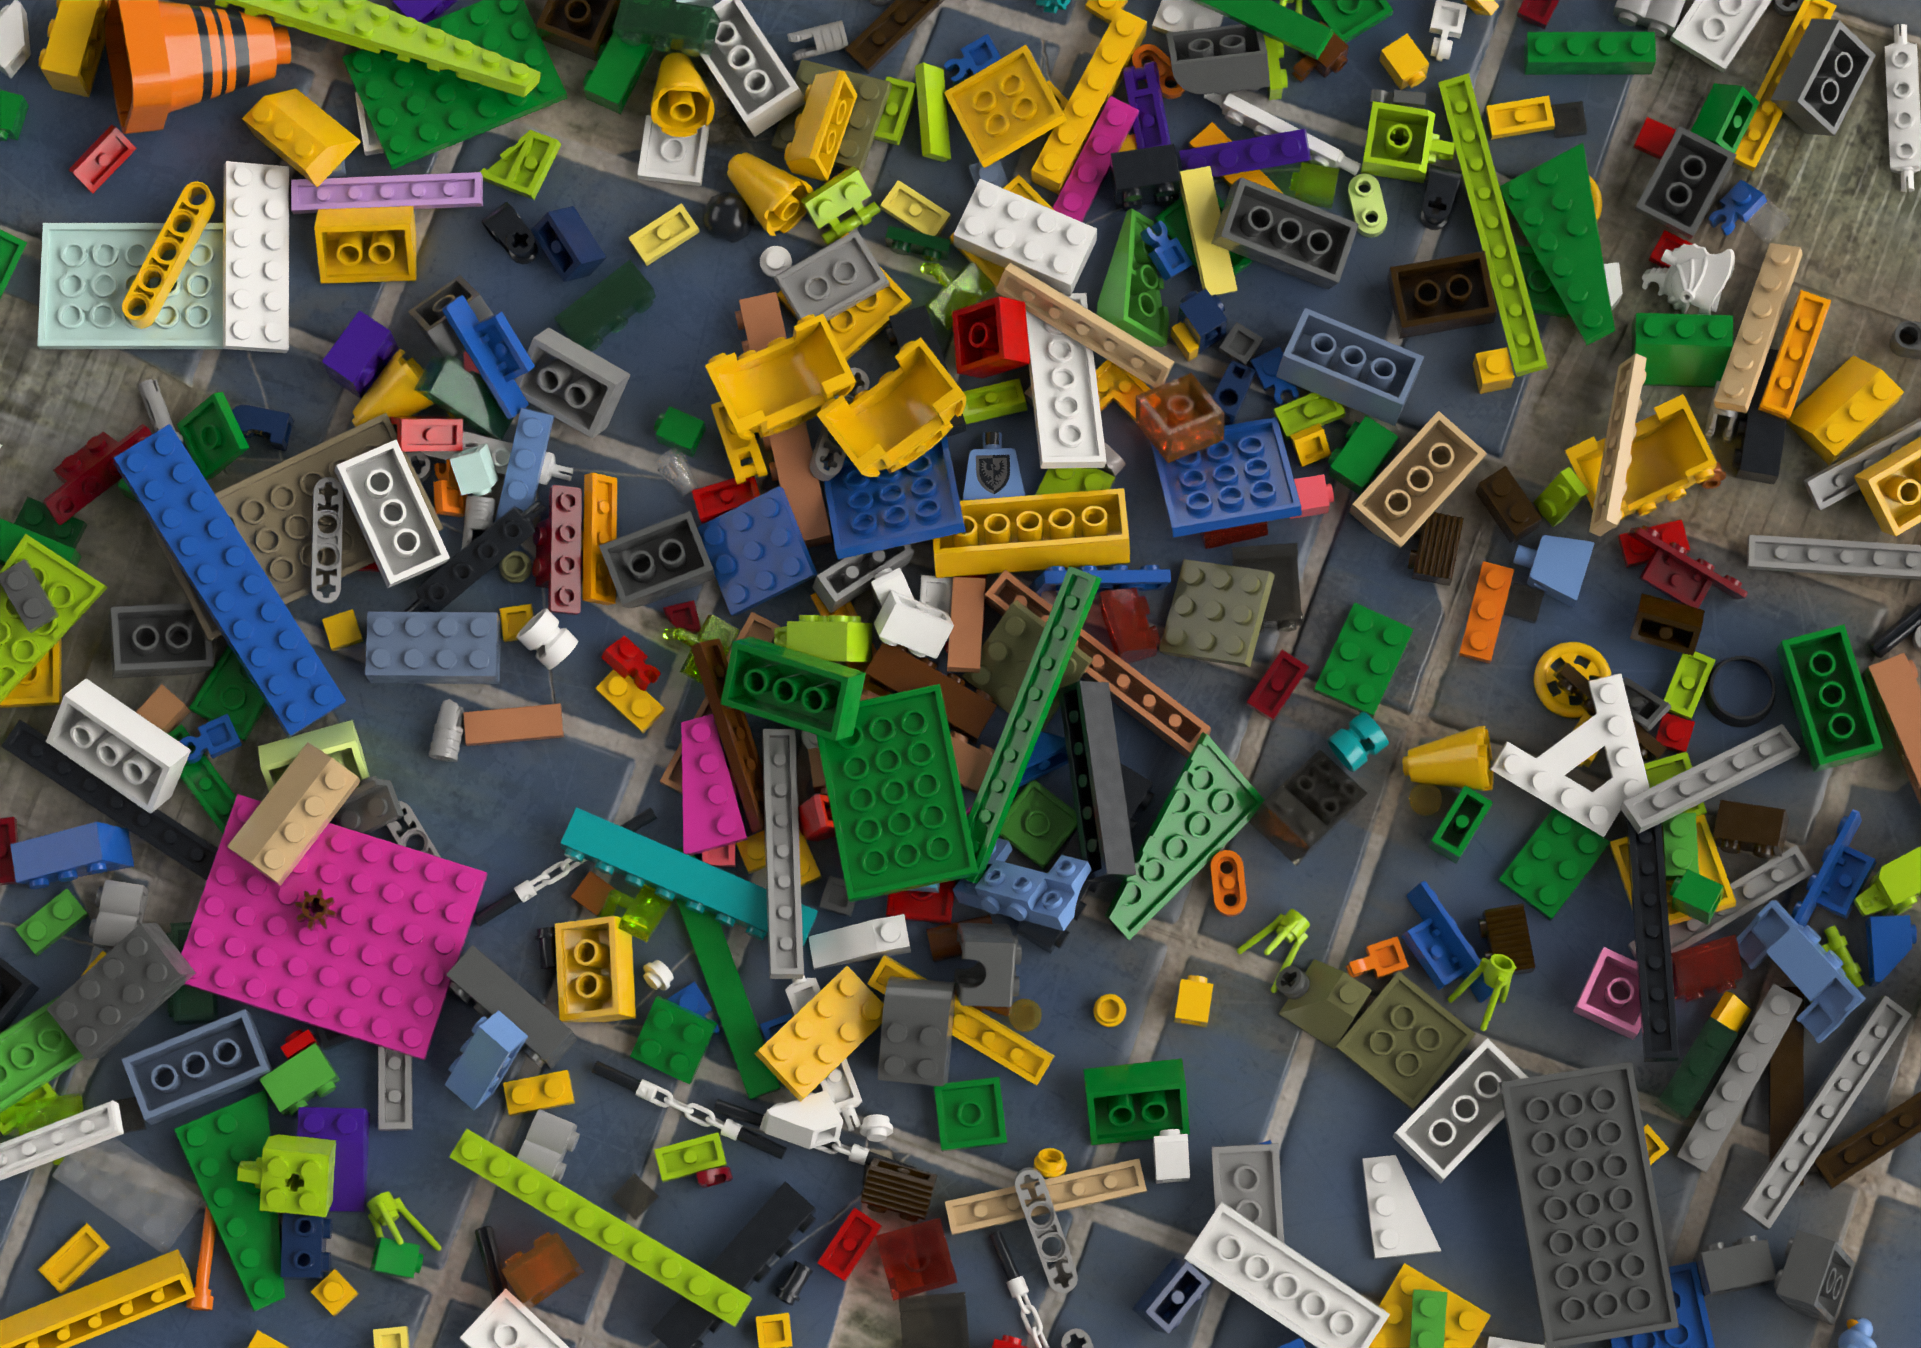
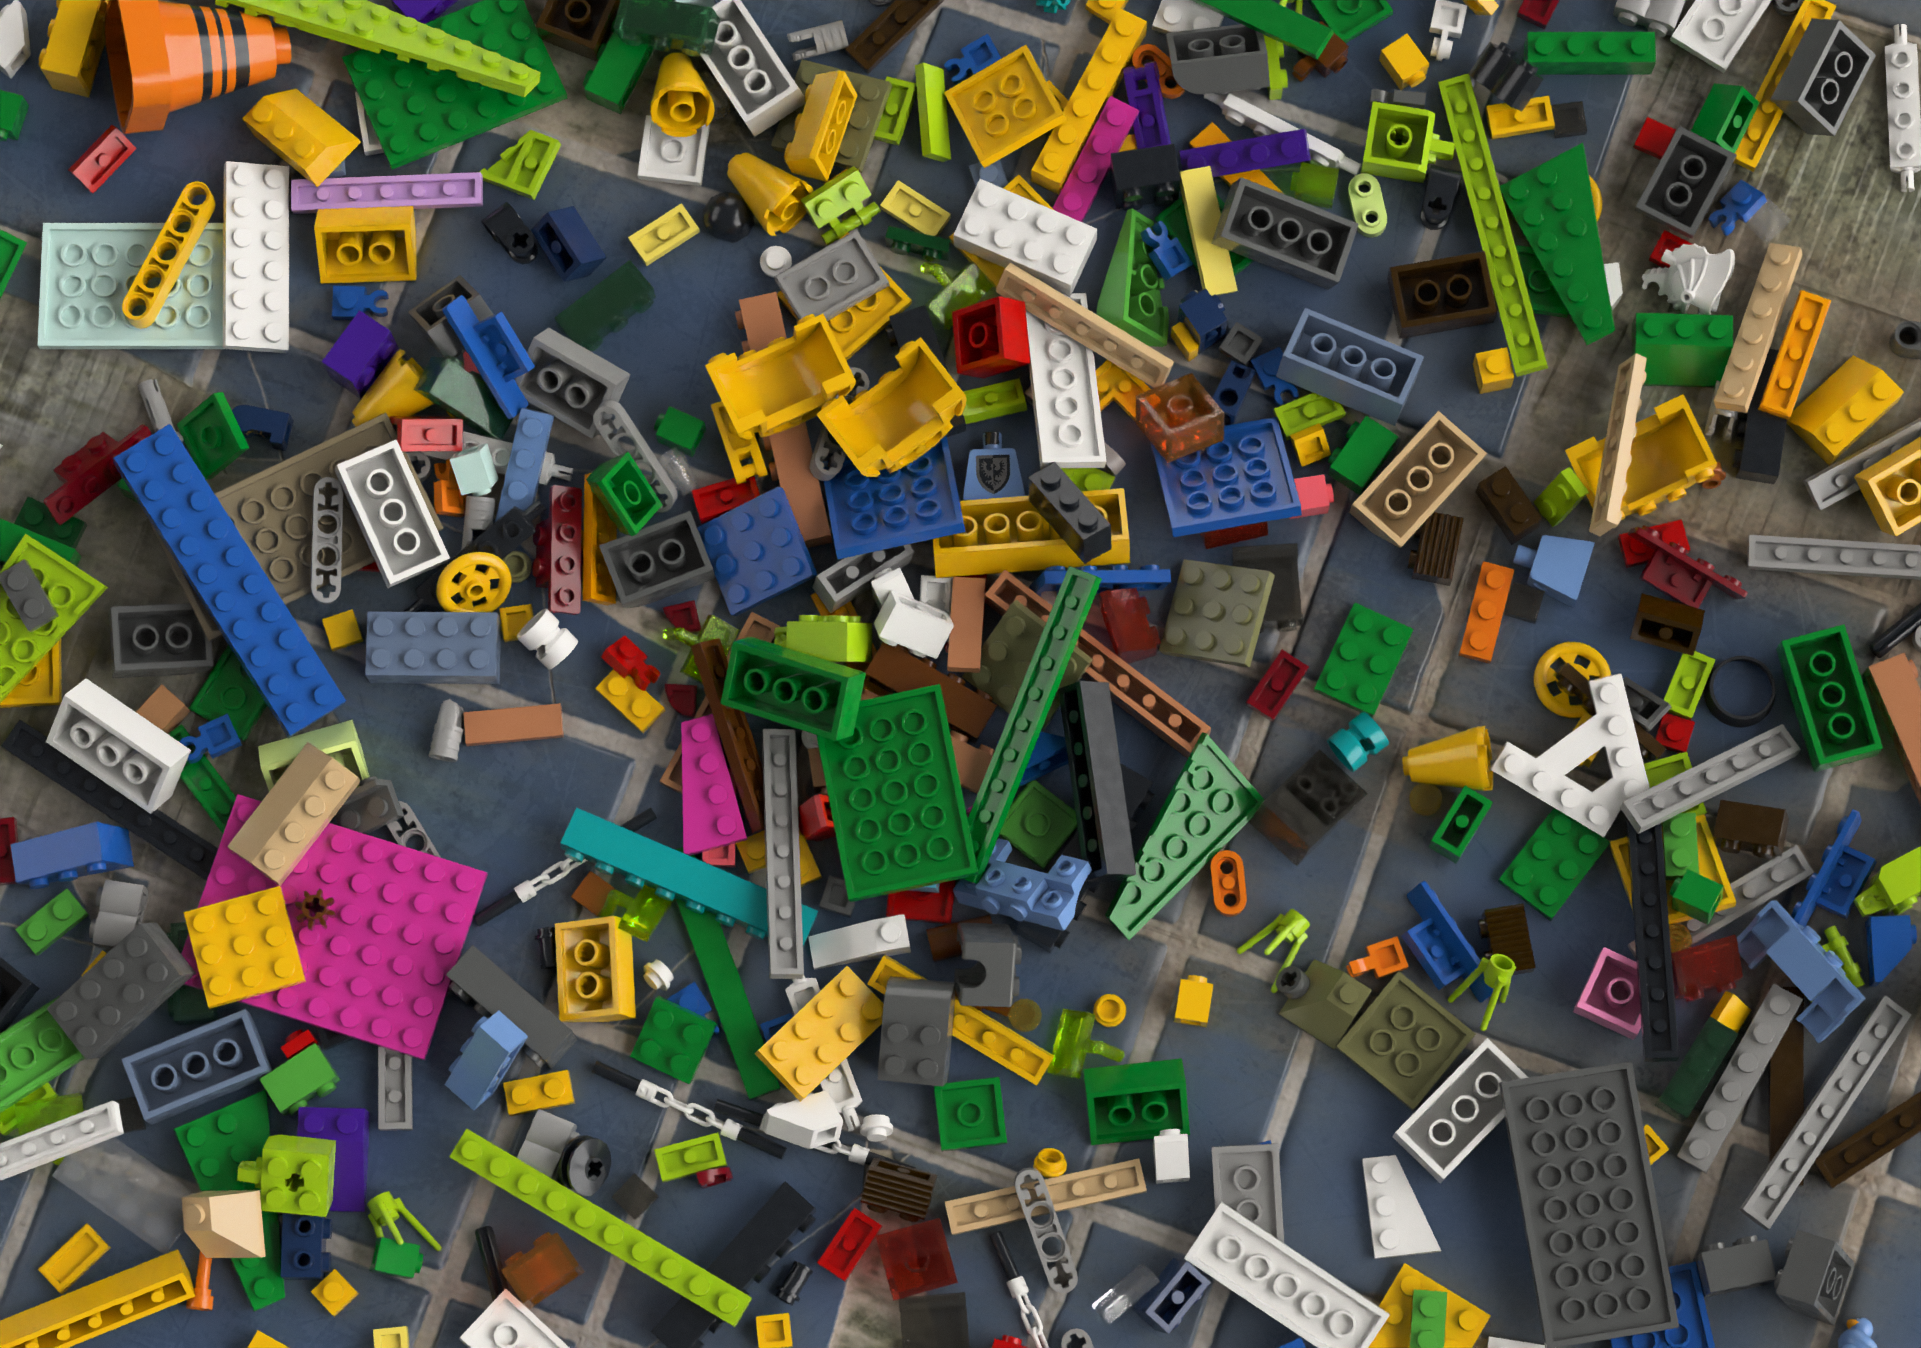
none -> tan slope [181,1190,266,1258]
none -> yellow plate [183,886,306,1009]
none -> blue plate [332,286,389,320]
none -> yellow plate [436,552,512,612]
none -> black piece [556,1135,611,1196]
none -> green slope [586,452,663,537]
none -> light grey beam [593,400,677,513]
none -> dark red tile [665,684,698,719]
none -> black brick [1028,462,1112,564]
none -> clear neon green plate [1047,1009,1124,1079]
none -> clear tile [1092,1263,1160,1324]
none -> black brick [1468,42,1544,111]
none -> clear yellow plate [1669,923,1692,954]

